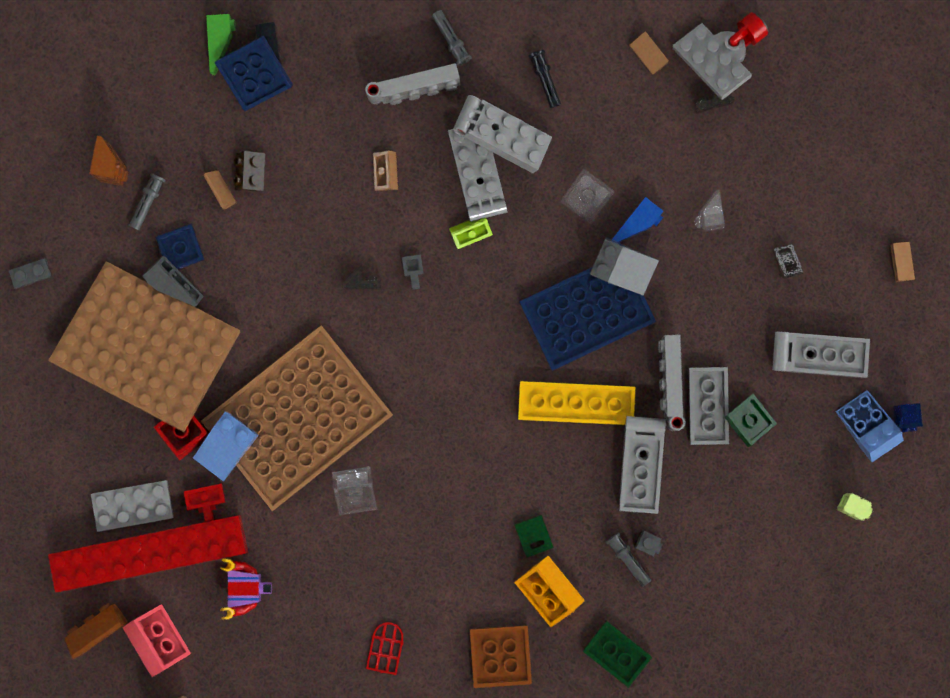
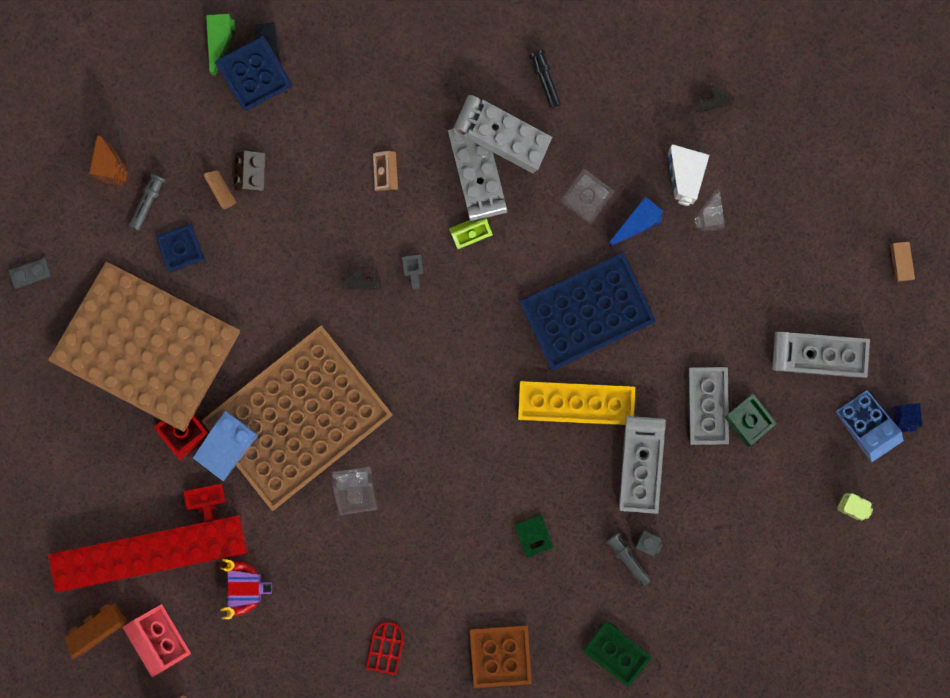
light grey plate [91,480,174,532] -> none
dark grey slope [143,255,204,307] -> none
light grey hinge [365,63,460,105] -> none
dark grey pin [432,10,472,66] -> none
light orange slope [514,556,585,627] -> none
slope [590,237,659,295] -> none
medium nougat slope [629,32,669,75] -> none
light grey hinge [658,335,685,431] -> none
light grey plate [673,12,768,100] -> none
clear smoke slope [774,244,803,278] -> none
none -> white slope [668,144,709,206]

